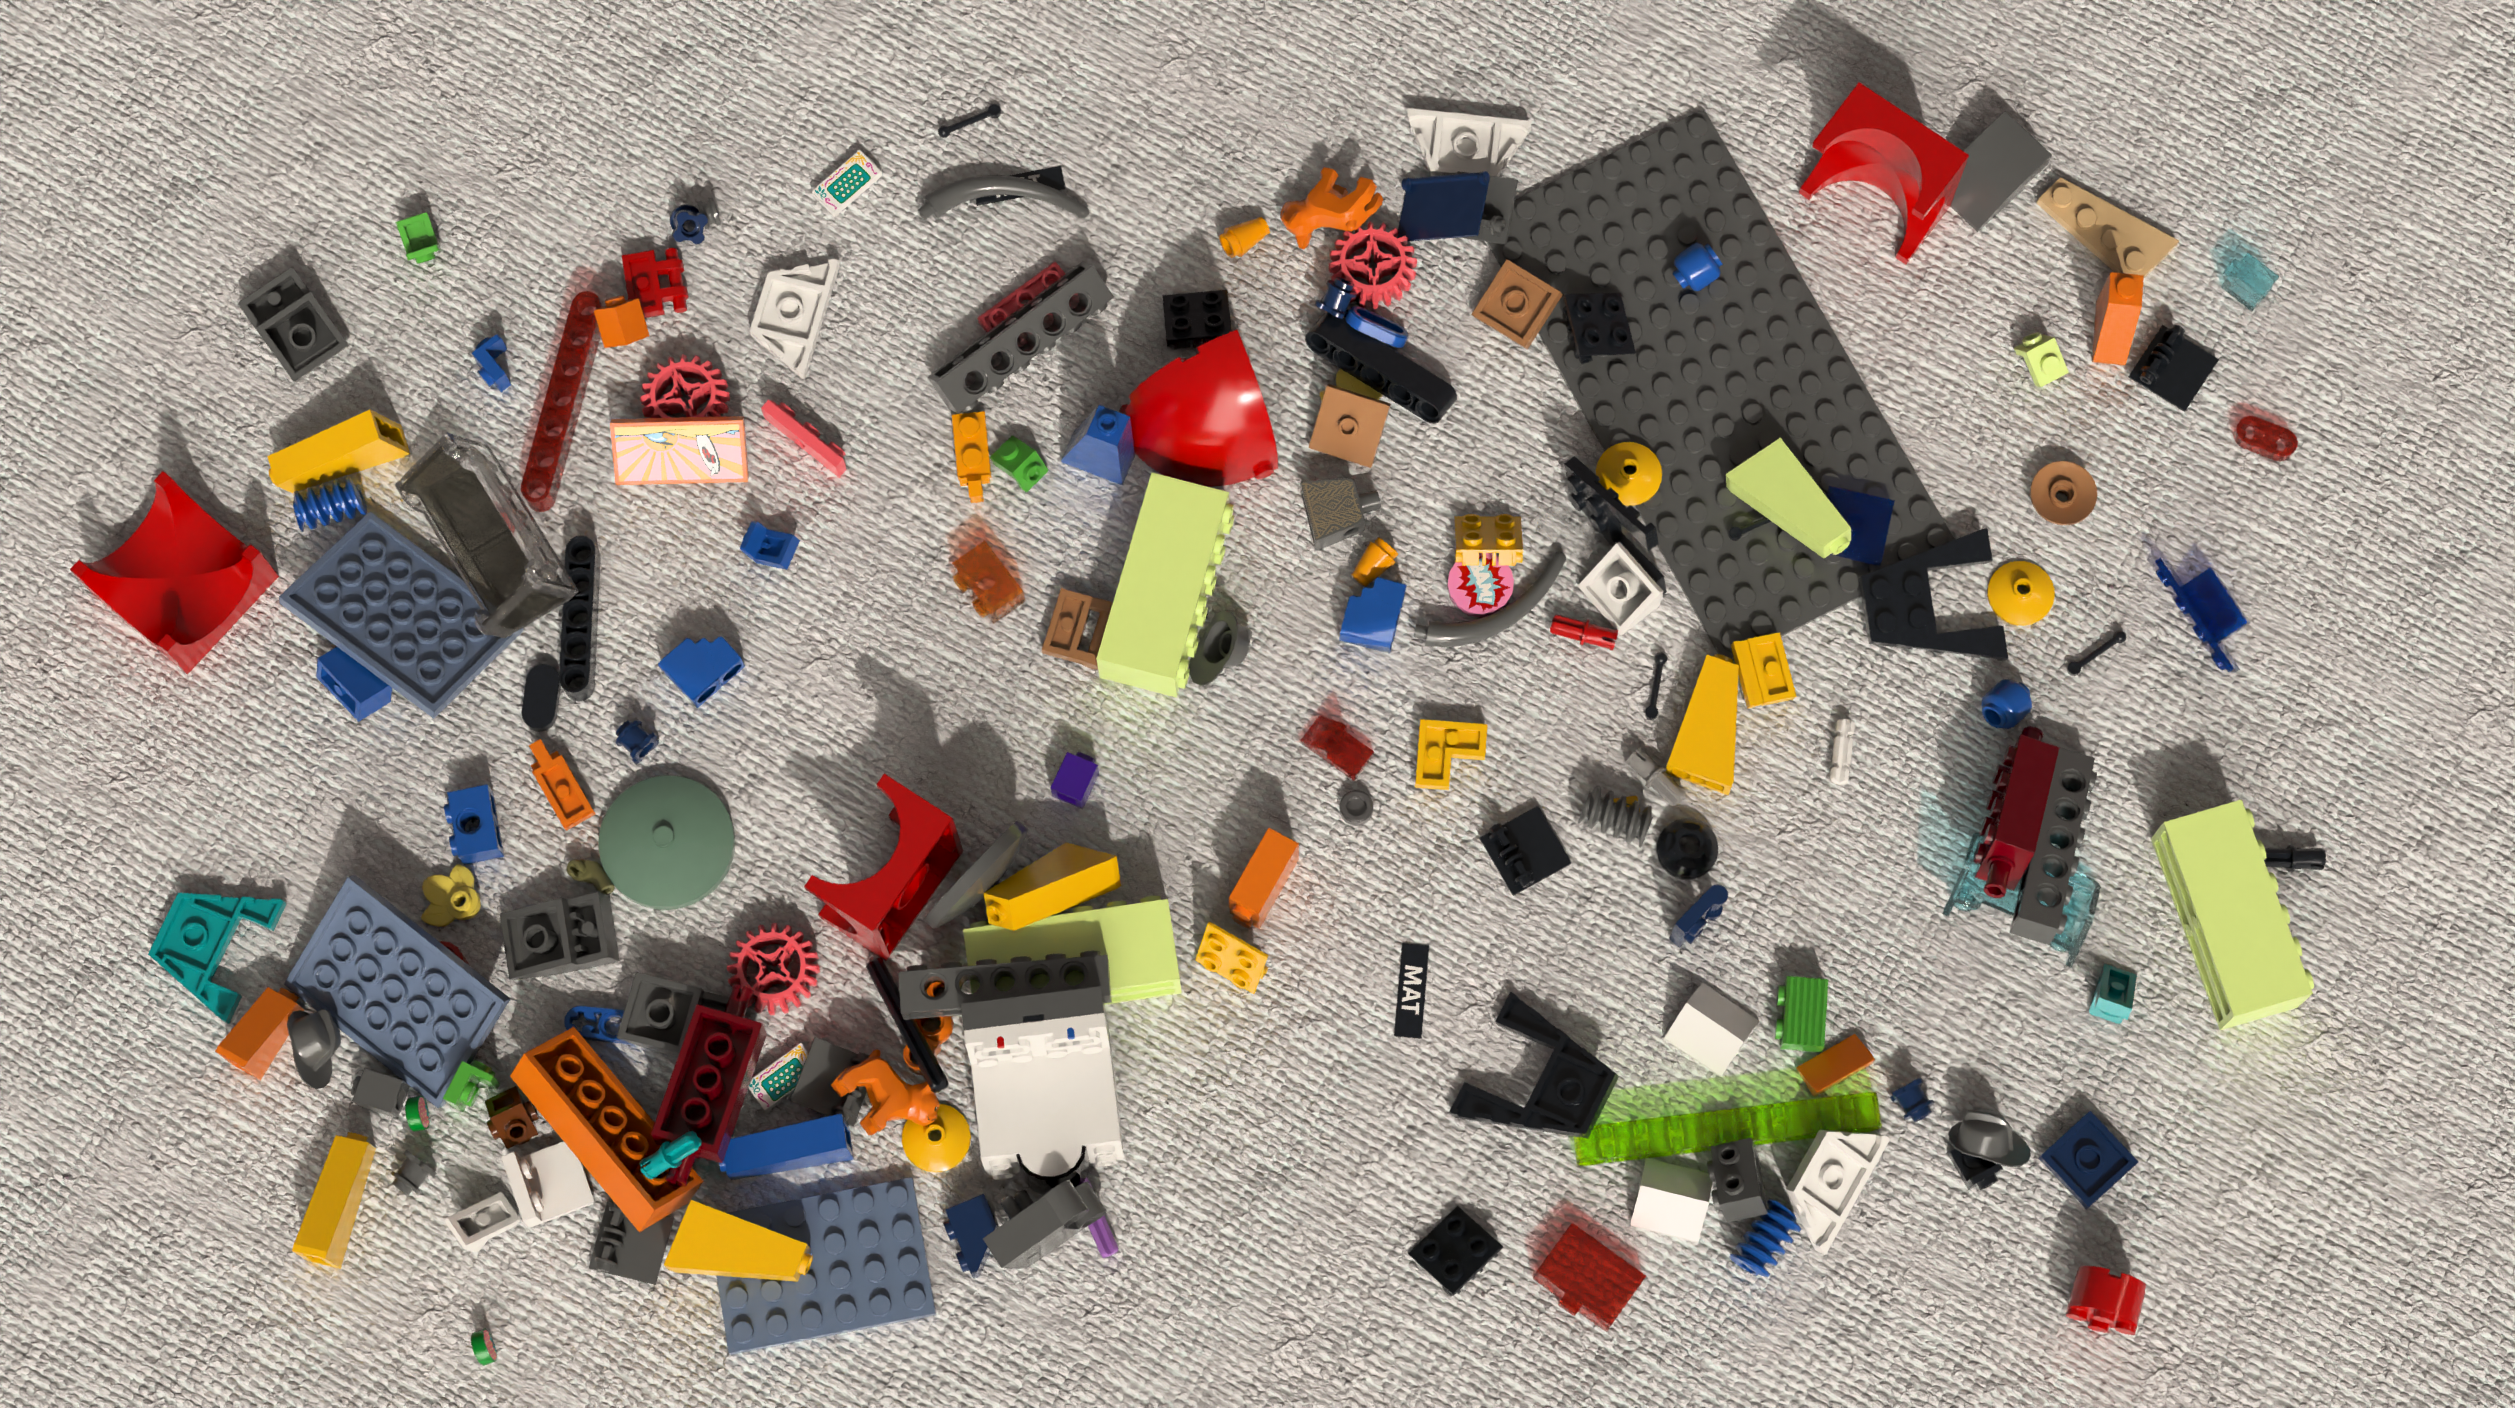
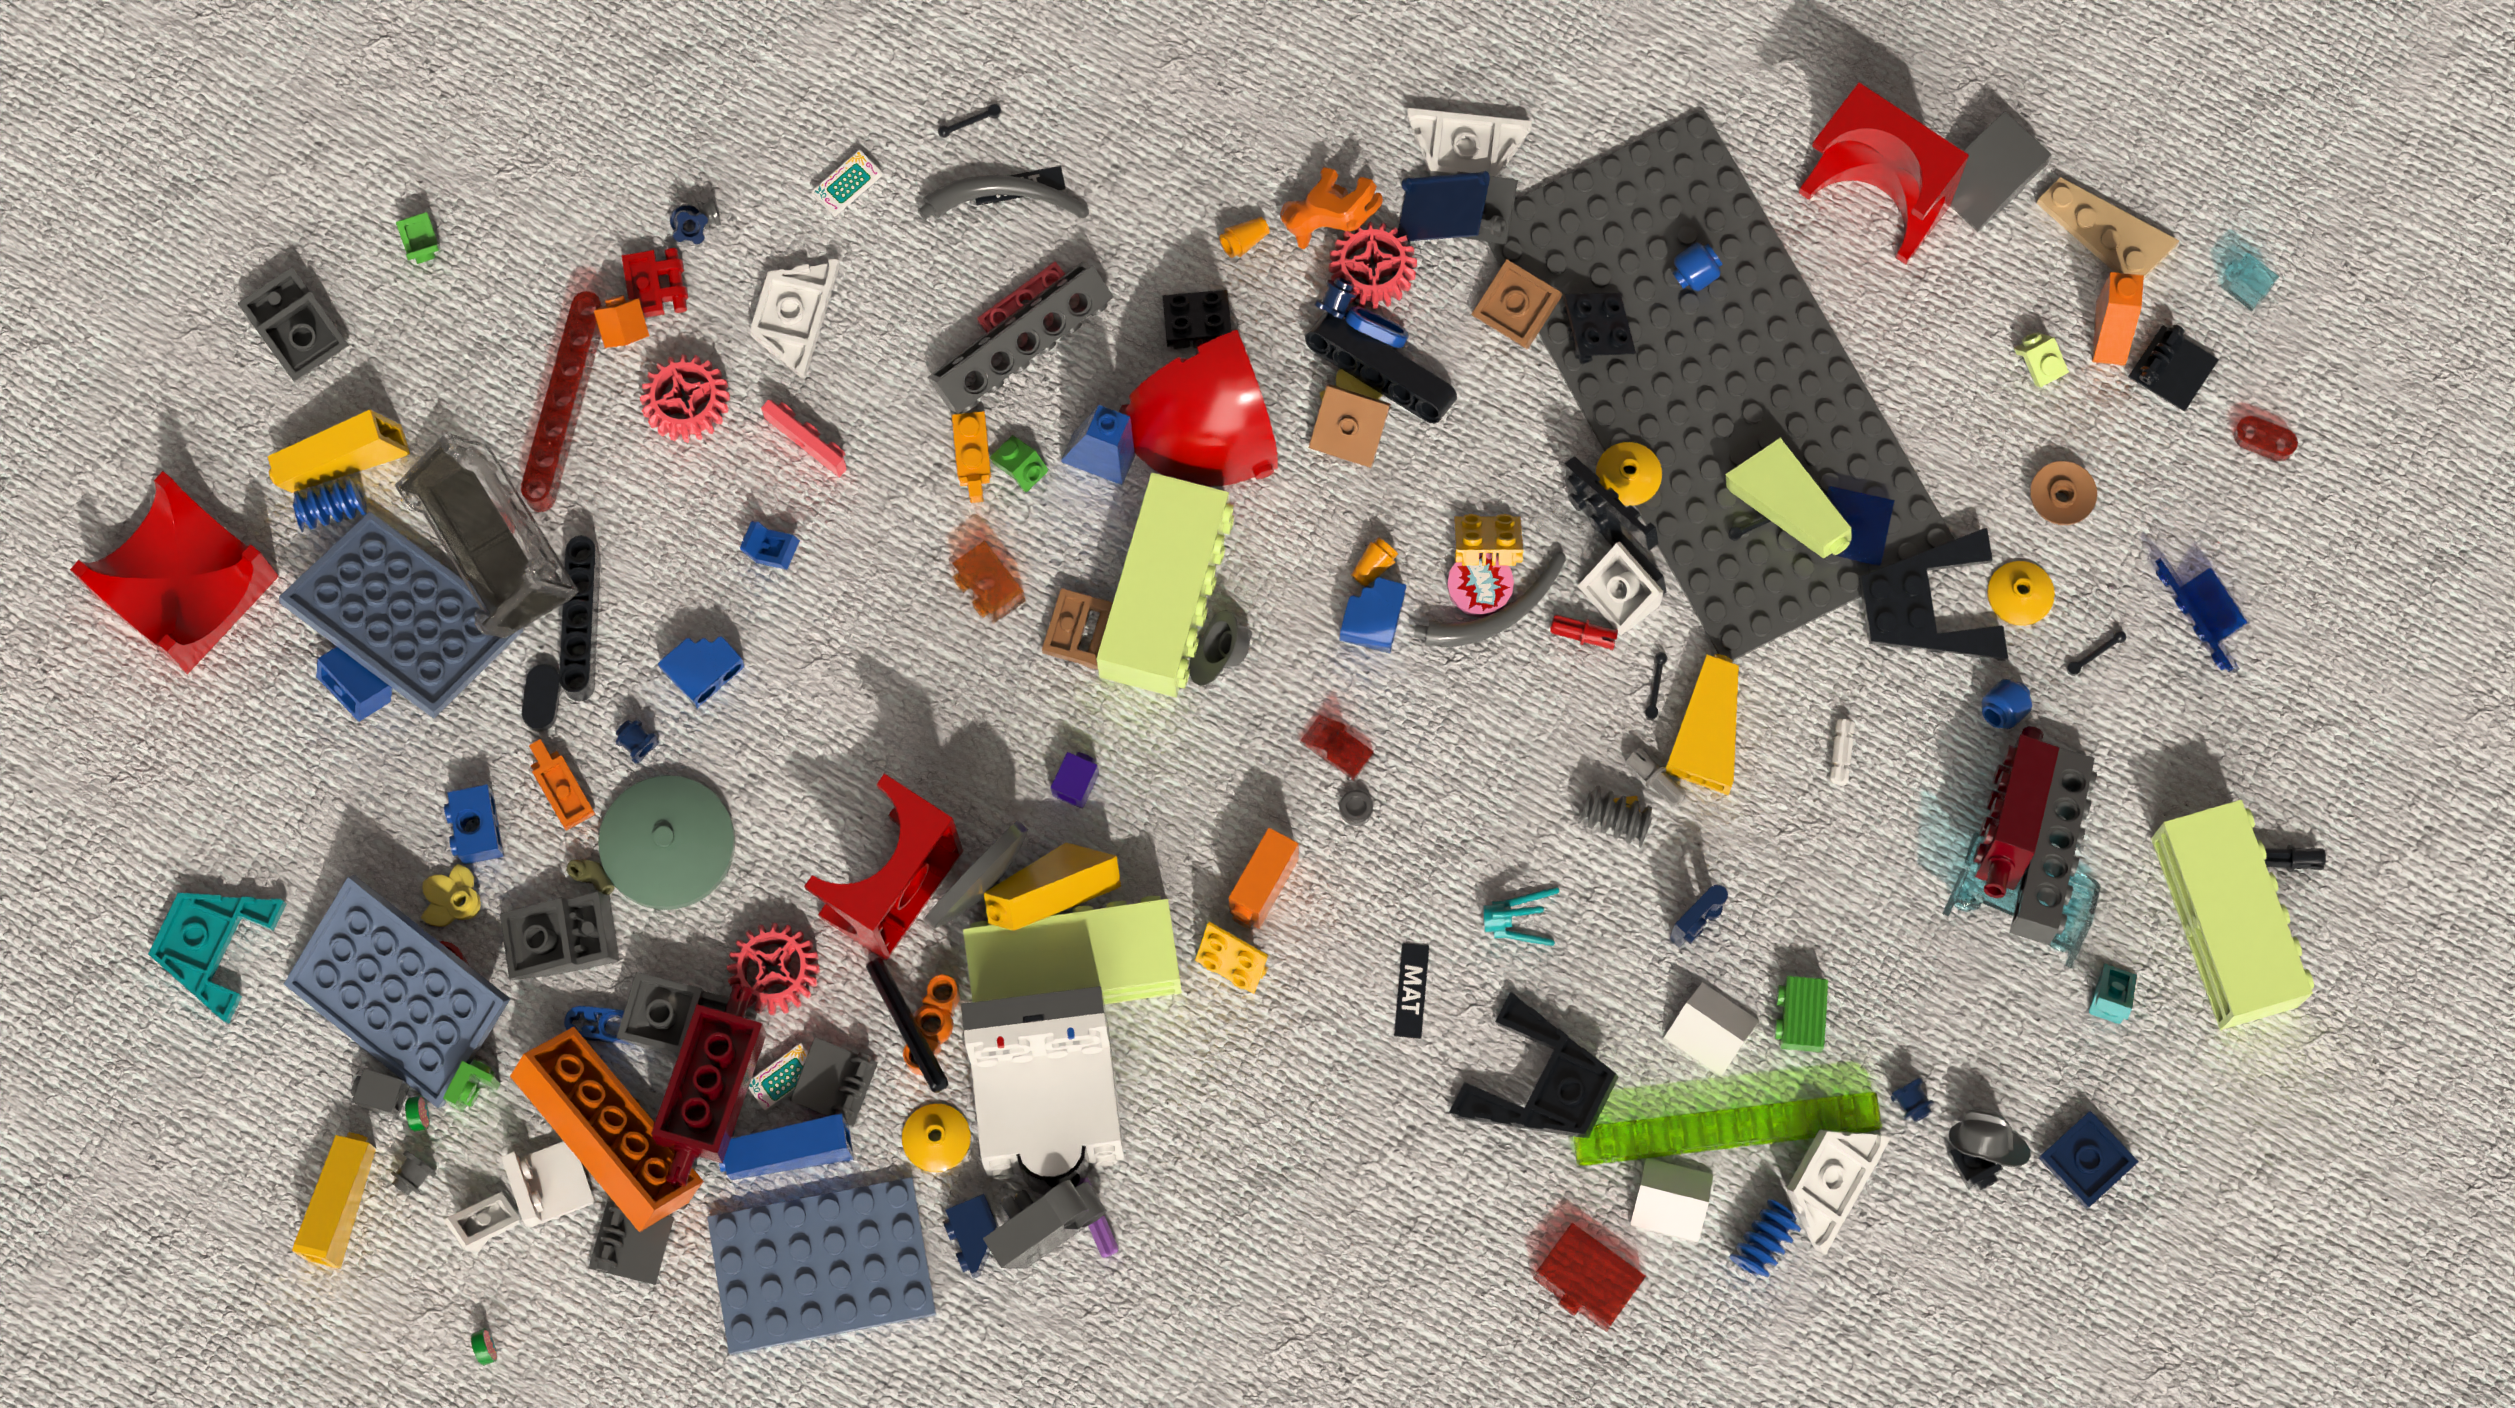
orange slope [215,987,304,1081] -> none
dark grey piece [287,1010,341,1089] -> none
blue bracket [472,334,511,392] -> none
reddish brown brick [485,1086,540,1149] -> none
tile [610,416,749,485] -> none
teal axle [640,1131,702,1179] -> none
yellow slope [664,1200,813,1282] -> none
orange animal [831,1049,940,1135] -> none
dark grey brick [898,951,1112,1020] -> none
dark grey torso [1300,478,1381,551] -> none
black hinge [1408,1206,1504,1297] -> none
yellow plate [1415,719,1487,790] -> none
black hinge [1479,806,1572,896] -> none
black piece [1656,818,1718,880] -> none
dark grey brick [1707,1138,1768,1223] -> none
yellow plate [1731,632,1797,709] -> none
orange slope [1796,1034,1875,1097] -> none
red brick [2066,1266,2146,1335] -> none
none -> teal plant [1483,887,1560,946]

